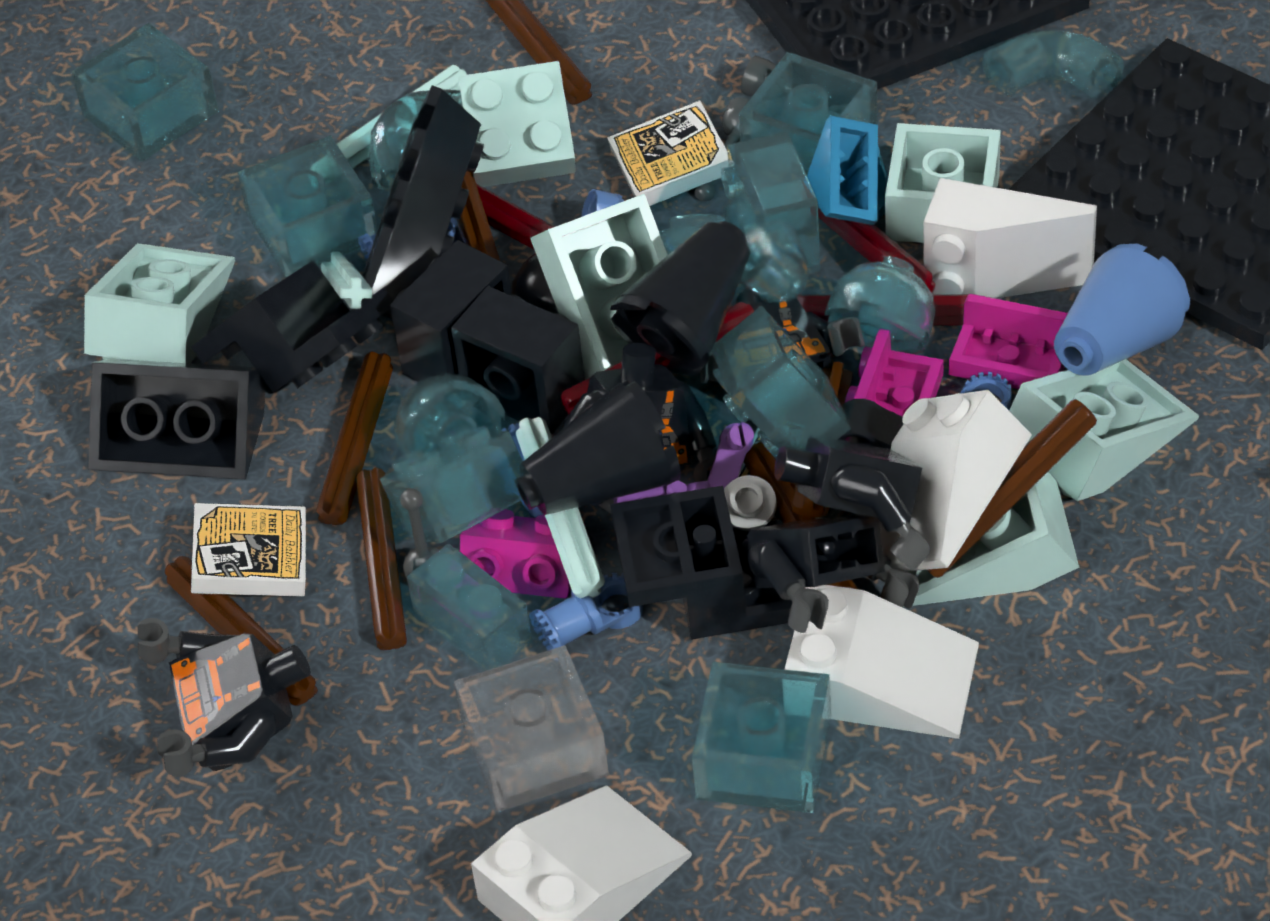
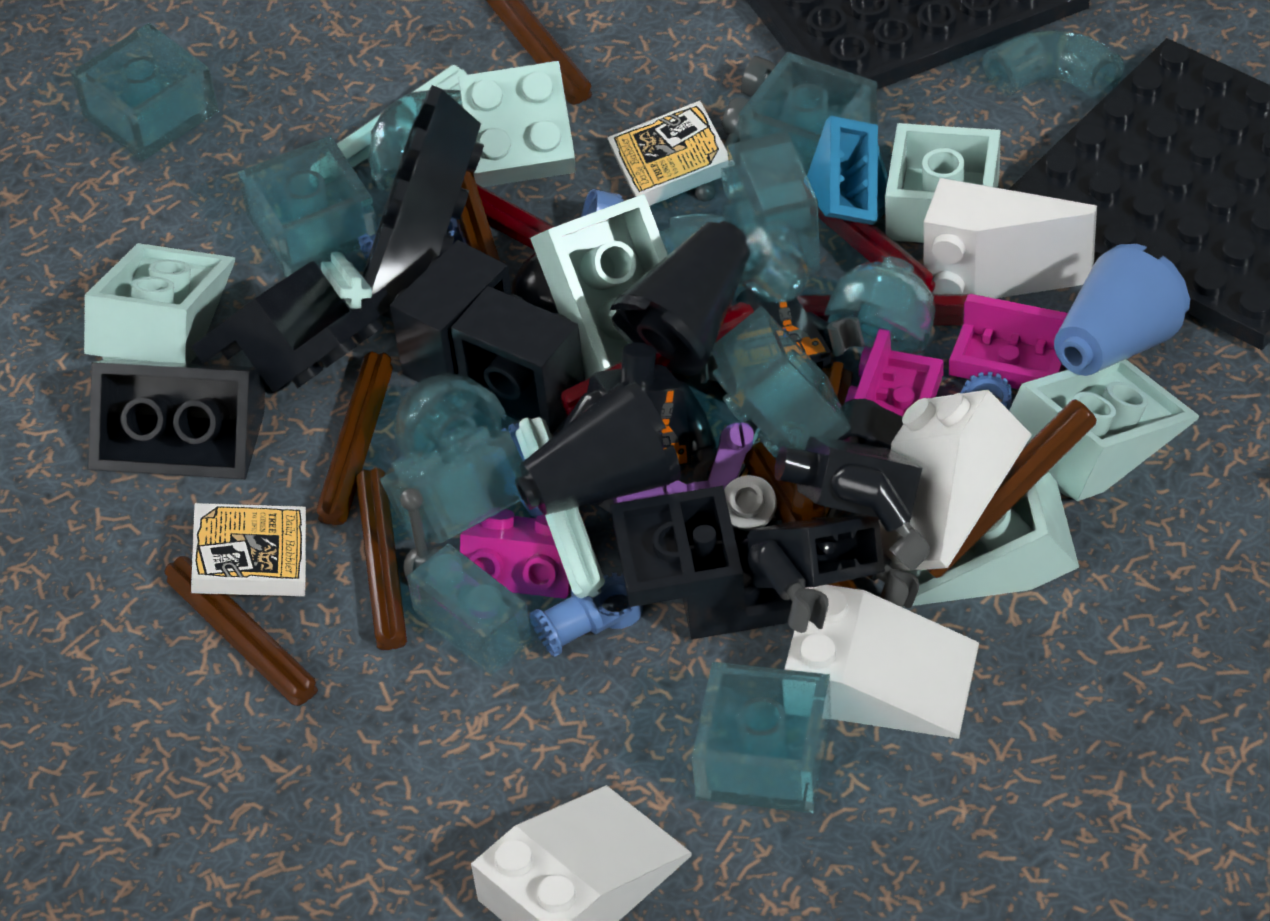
torso [137,618,311,777] -> none
clear brick [454,645,609,812] -> none

